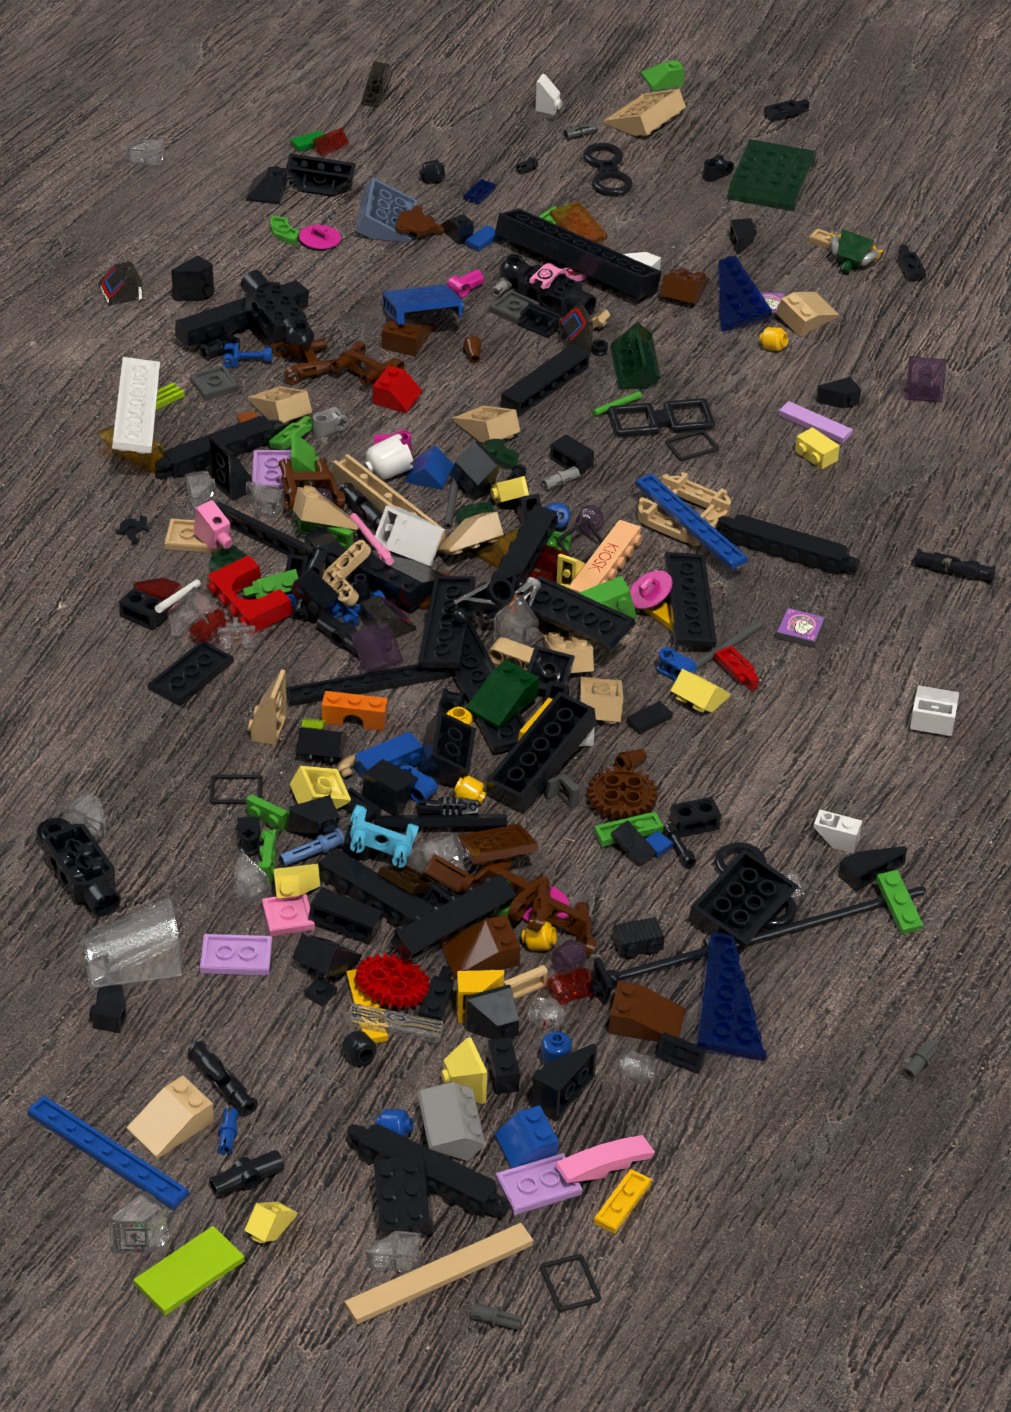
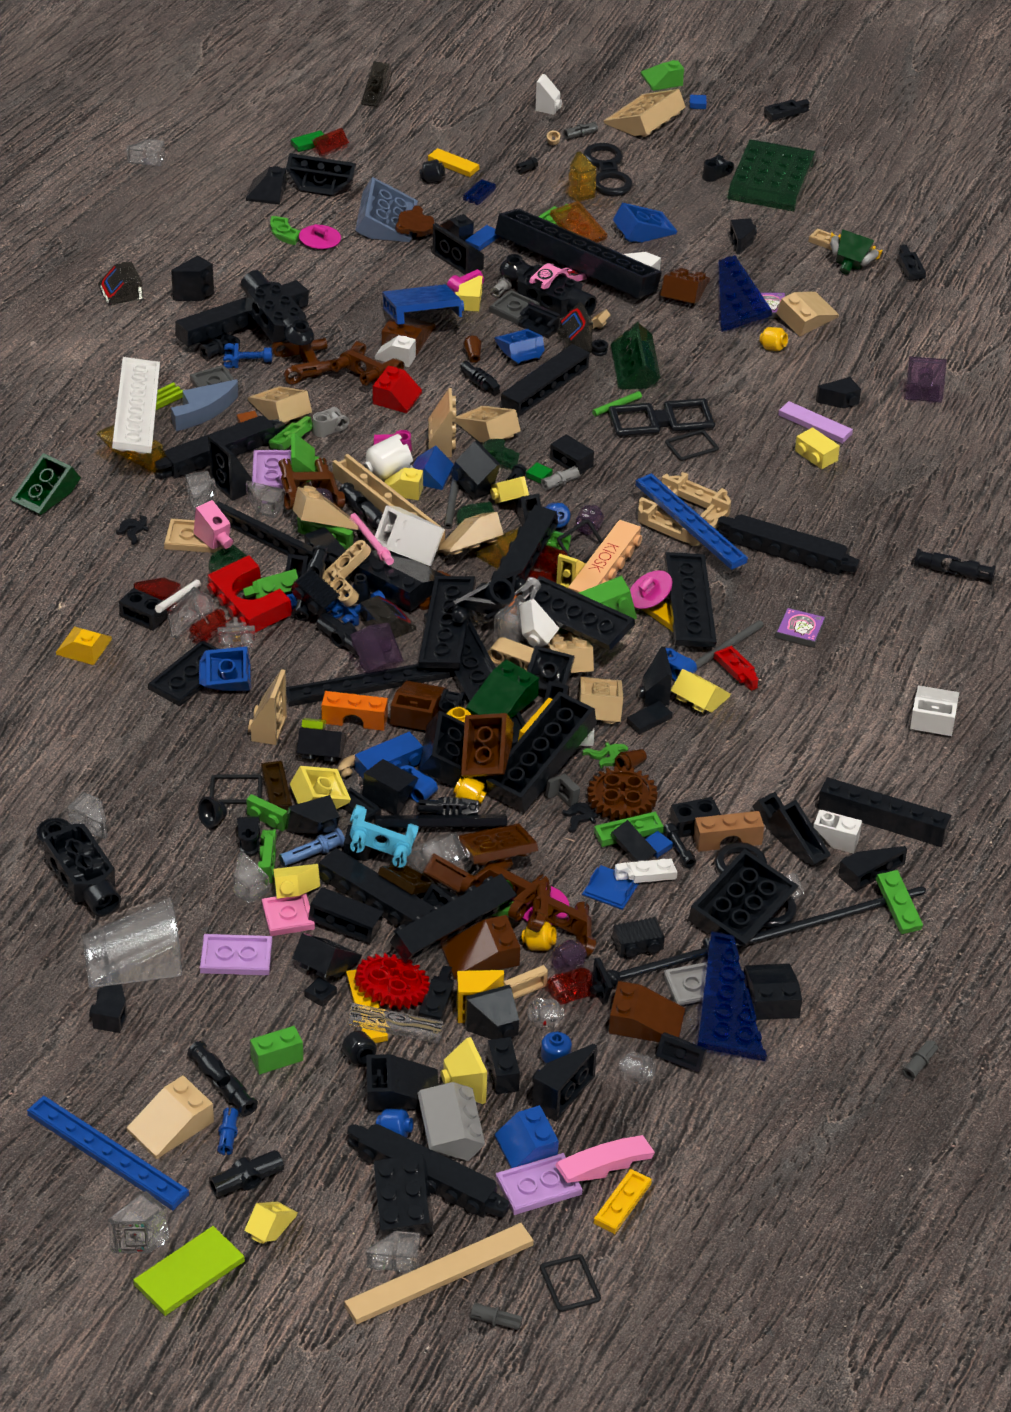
none -> dark green slope [10,453,81,515]
none -> yellow slope [56,626,112,665]
none -> sand blue slope [171,379,238,431]
none -> black piece [198,796,227,828]
none -> blue slope [199,646,251,691]
none -> bright green brick [250,1026,303,1075]
none -> dark brown tile [261,761,292,811]
none -> black slope [366,1054,438,1110]
none -> white slope [375,335,416,367]
none -> light yellow slope [385,467,423,500]
none -> reddish brown slope [390,680,446,731]
none -> yellow tile [428,148,479,177]
none -> tan slope [428,388,456,457]
none -> black slope [432,223,484,275]
none -> light yellow slope [455,276,483,311]
none -> black hinge [460,361,500,396]
none -> reddish brown slope [461,713,514,777]
none -> blue slope [494,329,545,364]
none -> white slope [519,599,559,647]
none -> green tile [526,463,553,484]
none -> tan hinge [547,130,560,145]
none -> black piece [562,803,602,833]
none -> clear yellow slope [568,151,597,202]
none -> blue piece [582,865,639,910]
none -> bright green piece [583,742,628,768]
none -> blue slope [613,202,677,242]
none -> white hinge [614,859,677,883]
none -> black slope [638,647,672,707]
none -> light grey tile [664,962,736,1005]
none -> blue tile [690,95,707,109]
none -> medium nougat arch [693,811,764,852]
none -> black slope [744,963,802,1020]
none -> black slope [752,792,831,865]
none -> black brick [818,777,952,847]

